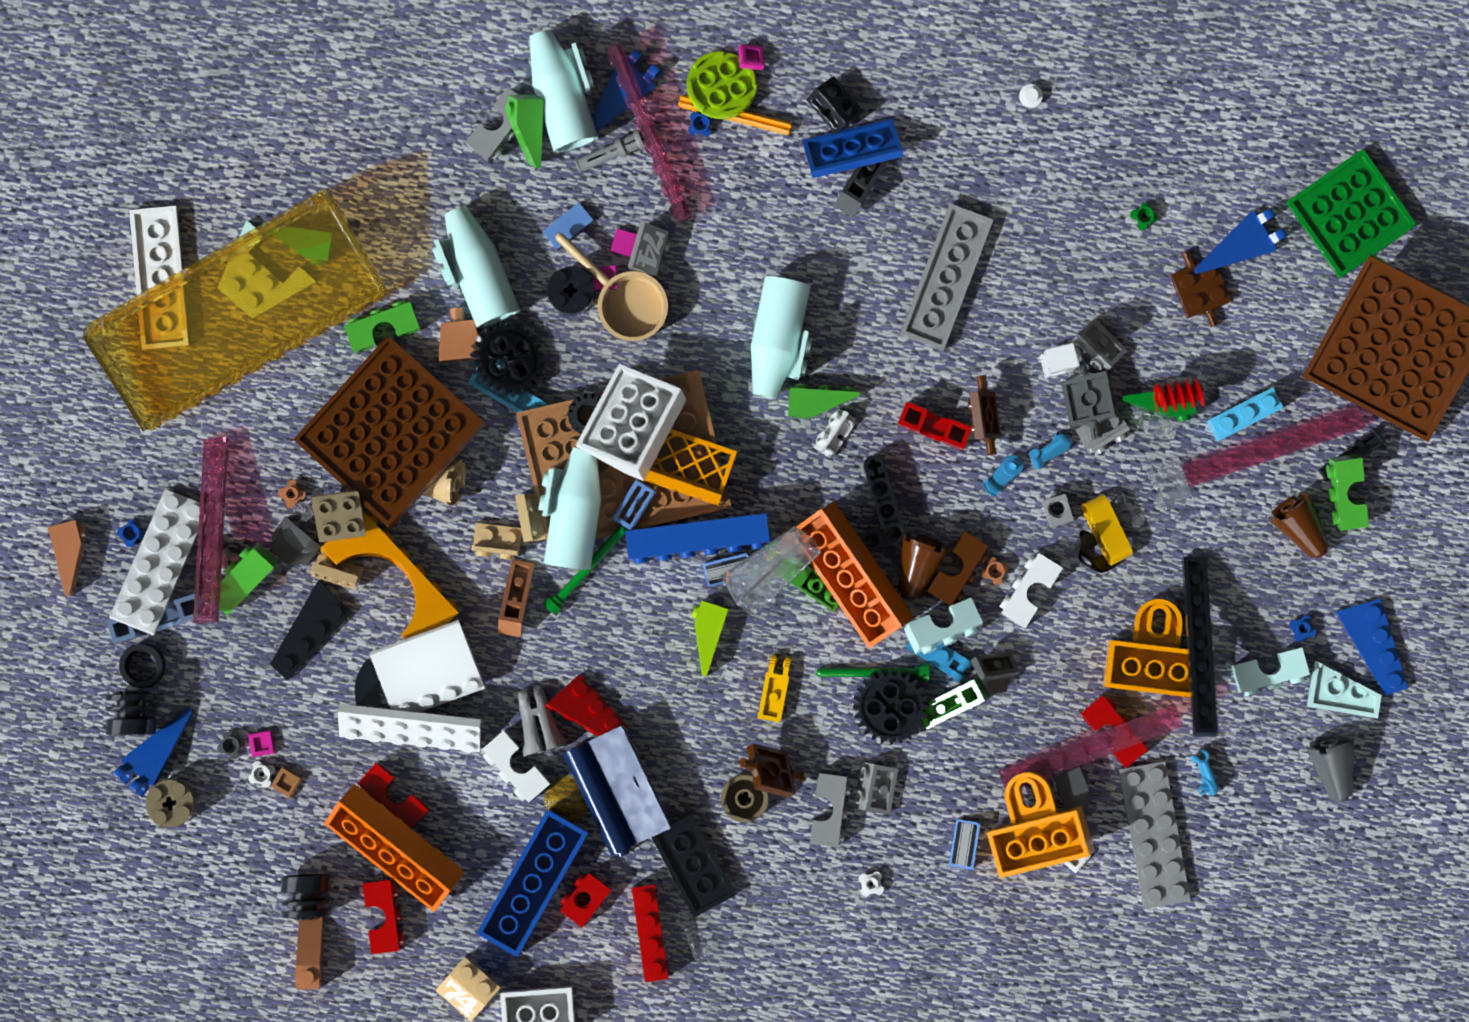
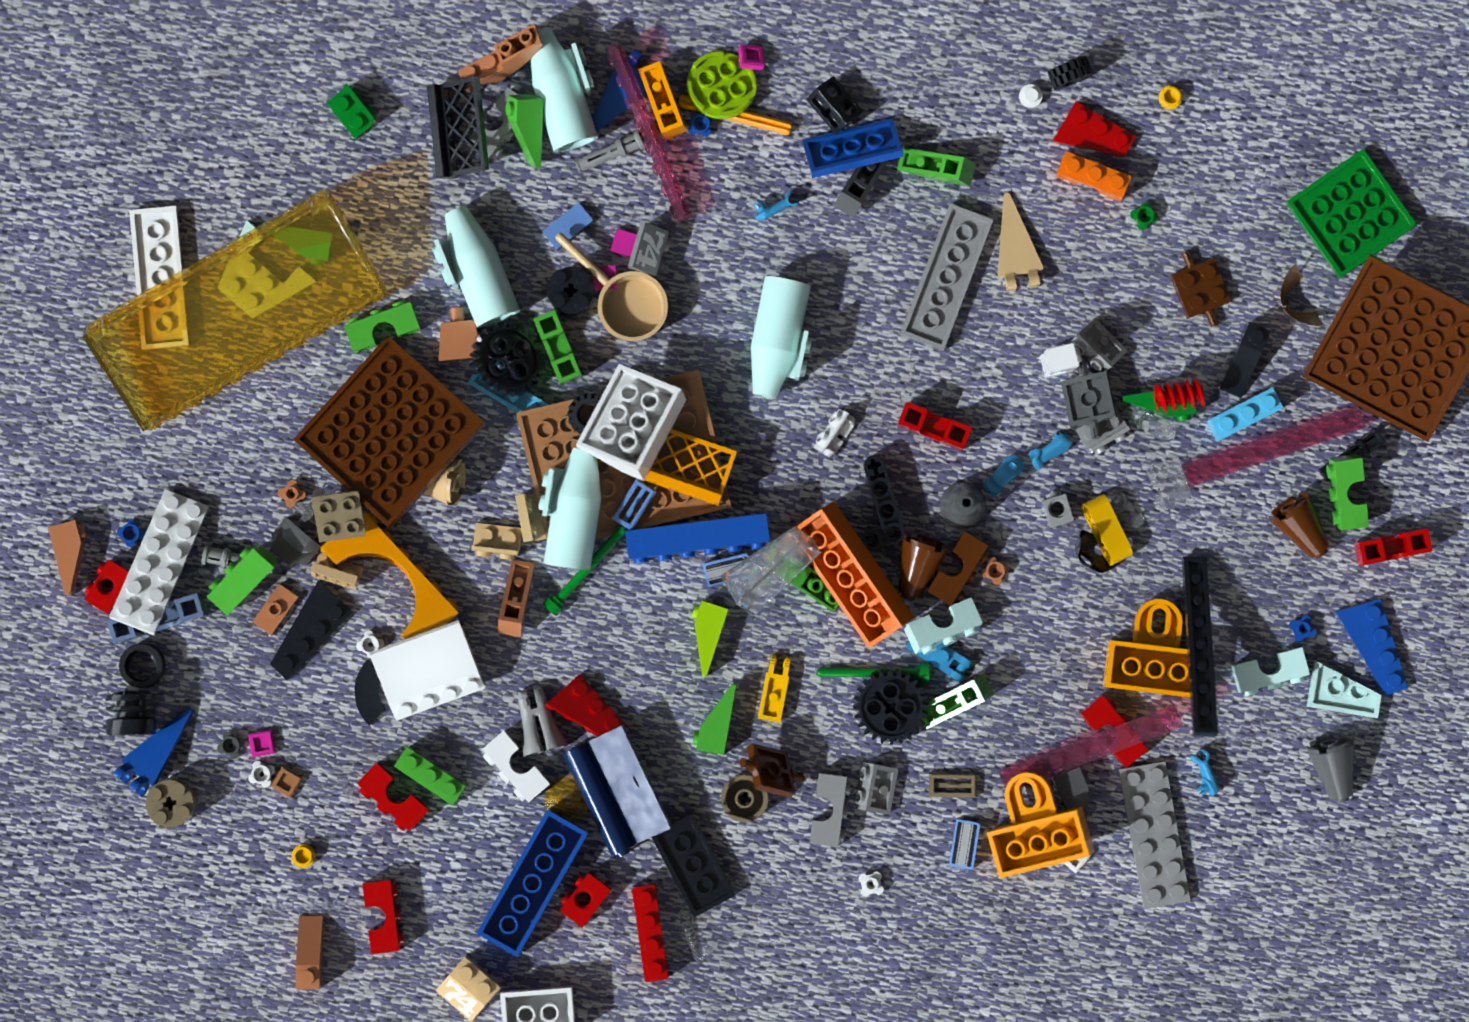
clear pink plate [193,437,229,624] -> none
black wheel [280,874,332,920] -> none
orange brick [324,783,465,912] -> none
white plate [338,704,481,753] -> none
bright green slope [788,384,861,419] -> none
reddish brown plate [968,375,1001,456] -> none
dark grey slope [971,651,1020,695] -> none
white arch [999,553,1063,628] -> none
blue flag [1194,208,1288,274] -> none
none -> red brick [84,559,129,615]
none -> nougat plate [252,584,299,636]
none -> yellow plate [292,844,315,868]
none -> green bracket [326,83,377,140]
none -> white plate [356,631,385,659]
none -> bright green arch [394,746,468,806]
none -> black fence [427,76,489,179]
none -> nougat slope [458,24,543,93]
none -> bright green arch [533,310,582,386]
none -> light orange slope [638,61,688,140]
none -> bright green slope [692,684,736,755]
none -> dark azure piece [754,190,799,221]
none -> bright green slope [897,148,976,187]
none -> dark tan tile [929,773,976,798]
none -> dark grey cone [940,482,986,529]
none -> tan flag [997,193,1043,292]
none -> black tyre [1048,56,1093,90]
none -> red wing [1052,101,1136,158]
none -> orange arch [1055,151,1131,201]
none -> yellow plate [1158,86,1182,109]
none -> black slope [1219,322,1271,398]
none -> medium nougat piece [1280,264,1324,326]
none -> red arch [1354,528,1433,566]

